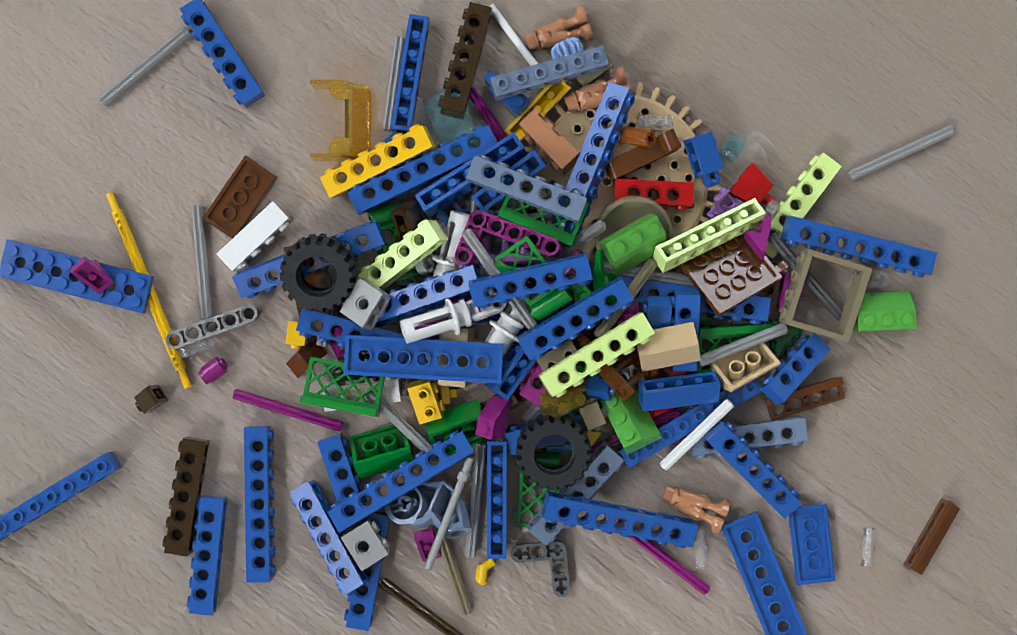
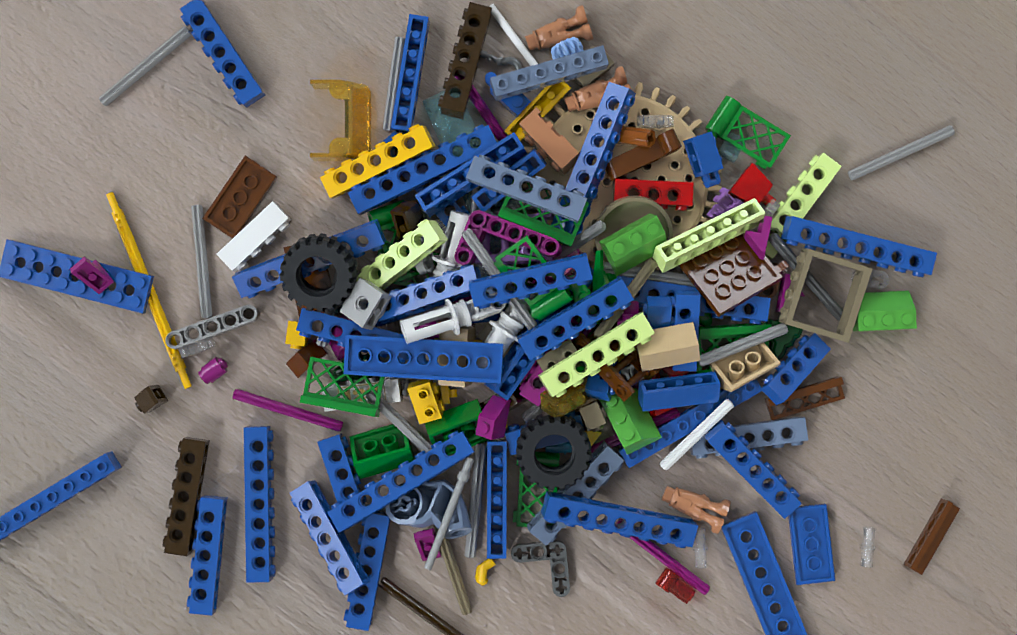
light grey brick [341,519,390,571] -> none
none -> dark grey piece [458,42,522,70]
none -> clear red piece [655,567,696,604]
none -> green piece [705,96,791,170]

